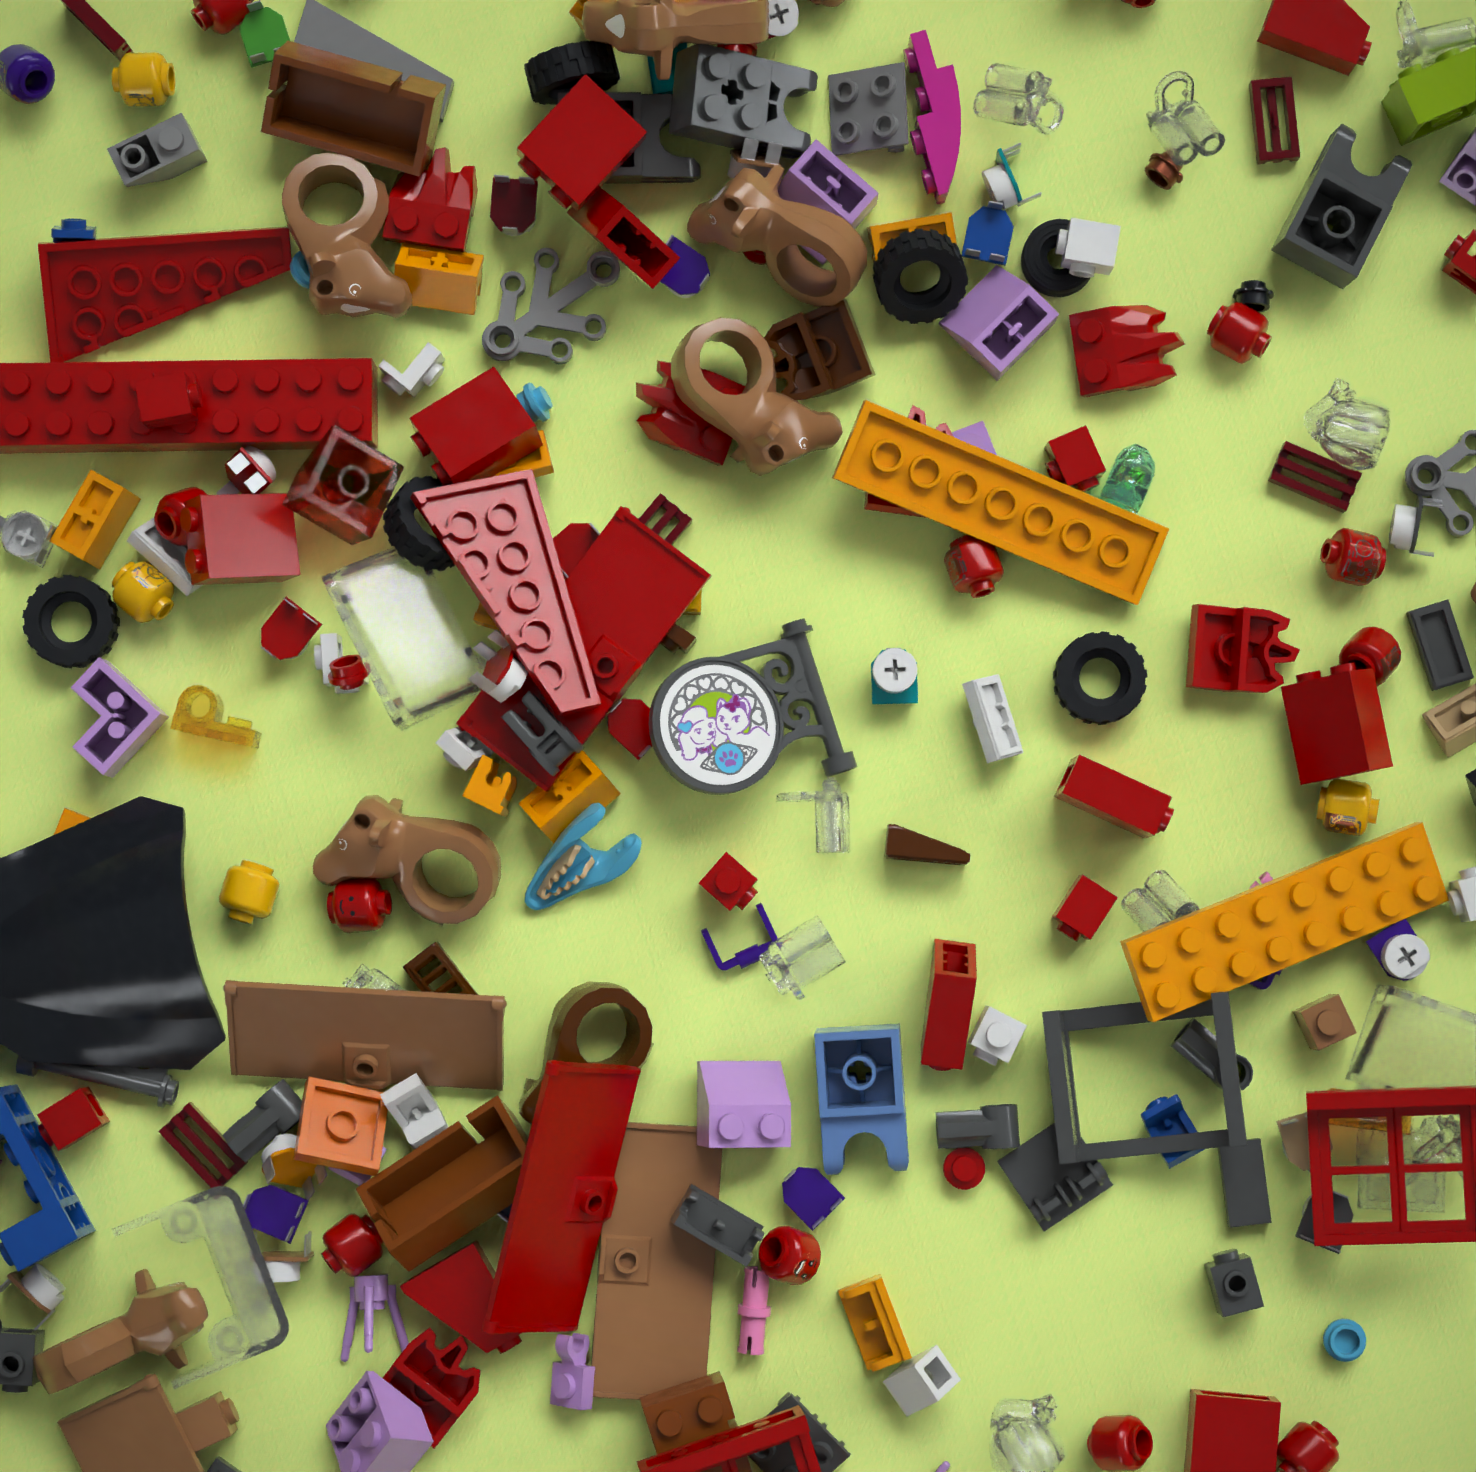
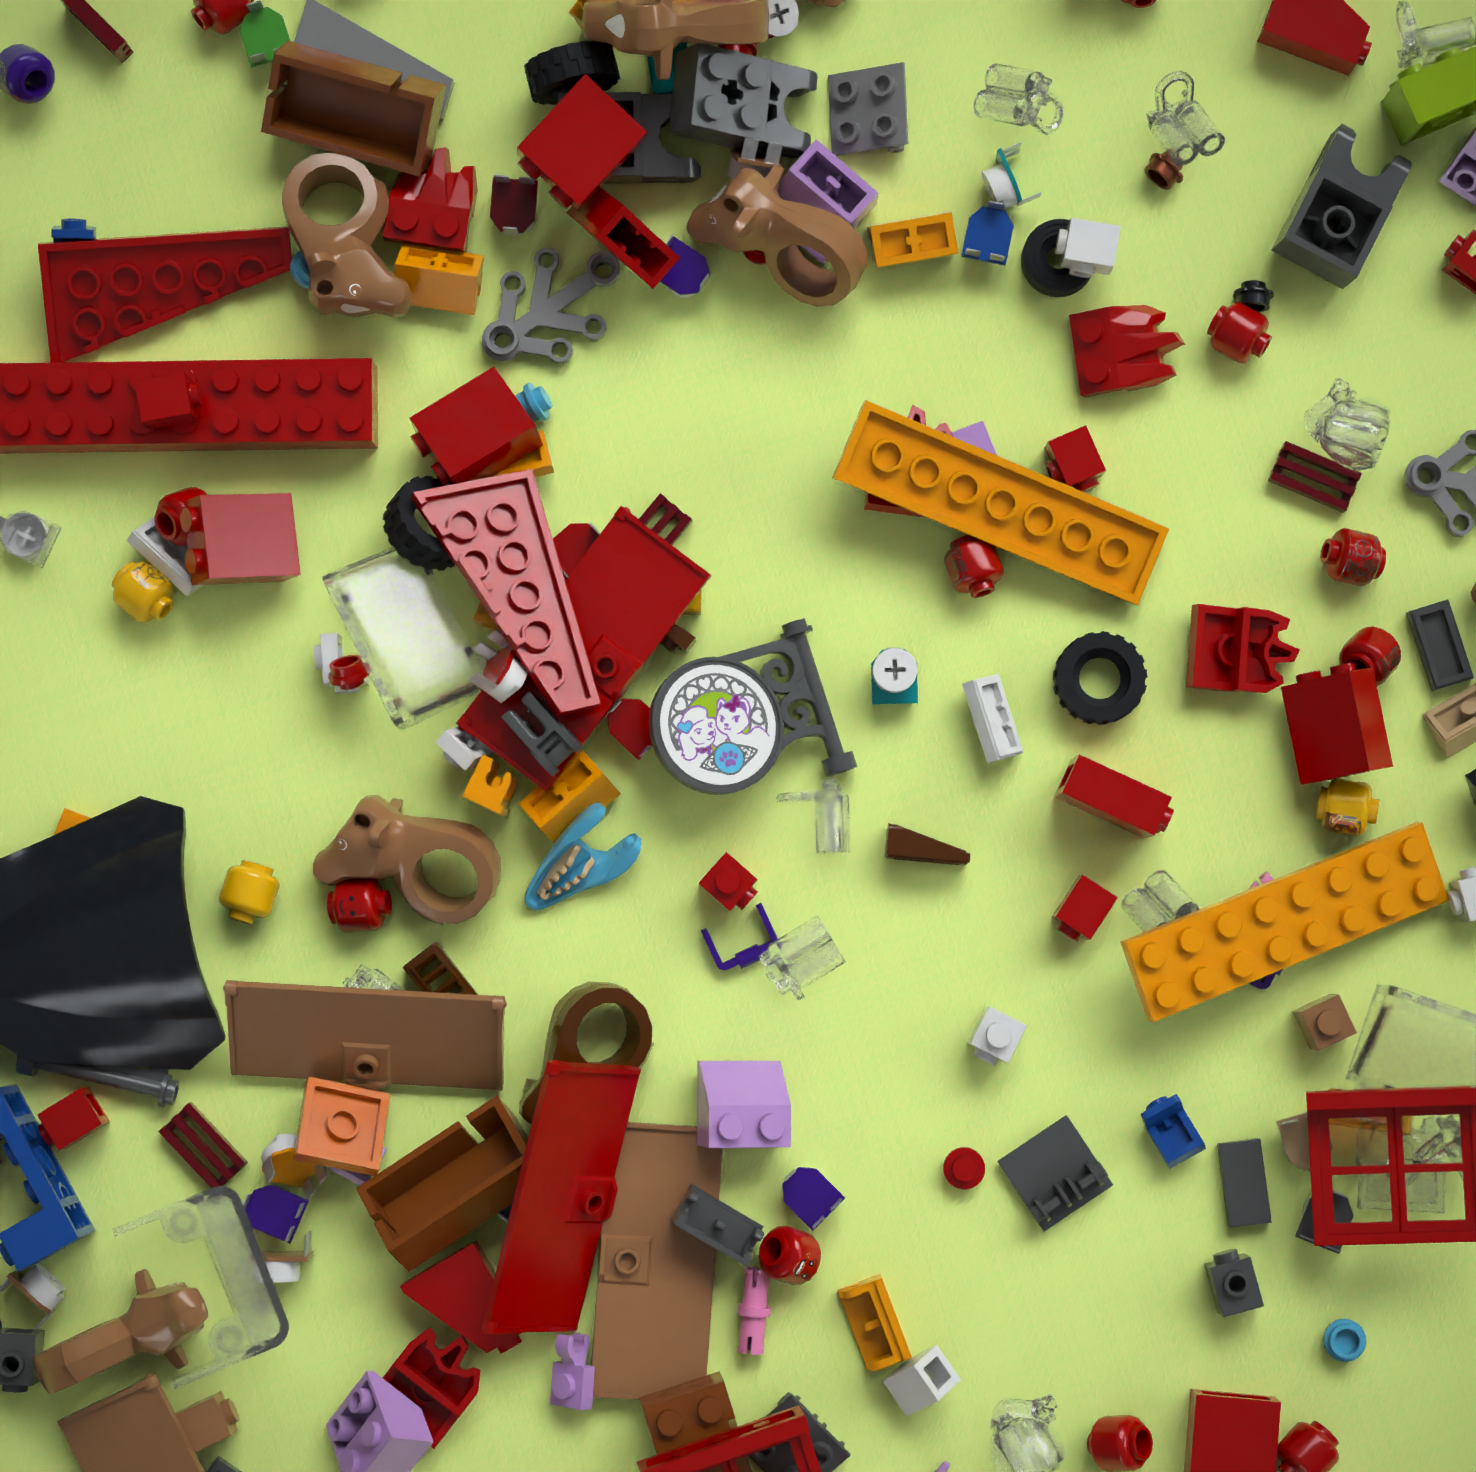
black tyre [22,575,120,669] -> none
light orange hinge [49,470,141,570] -> none
lavender brick [71,657,169,778] -> none
light grey slope [107,113,208,187] -> none
yellow head [112,52,176,107] -> none
clear yellow plate [170,685,262,749] -> none
piece [216,446,276,495] -> none
dark grey piece [222,1079,302,1162] -> none
red piece [261,596,323,660] -> none
clear red slope [282,425,404,545] -> none
red head [321,1213,384,1277] -> none
lavender plant [341,1274,409,1362] -> none
white bracket [378,342,445,398] -> none
white bracket [380,1073,449,1149] -> none
red plate [636,360,745,466] -> none
medium nougat animal [671,317,843,476] -> none
reddish brown plate [764,298,876,401] -> none
medium blue brick [814,1023,909,1175] -> none
black tyre [873,228,968,324] -> none
dark pink slope [903,30,961,204] -> none
red slope [921,939,977,1071] -> none
dark grey piece [936,1104,1020,1149] -> none
lavender slope [939,265,1059,381] -> none
dark grey piece [1042,991,1247,1164] -> none
clear light blue rock [1098,444,1155,514] -> none
dark grey piece [1170,1018,1253,1090] -> none
dark red tile [1249,77,1300,165] -> none
white piece [1365,919,1430,981] -> none
white piece [1389,494,1444,557] -> none

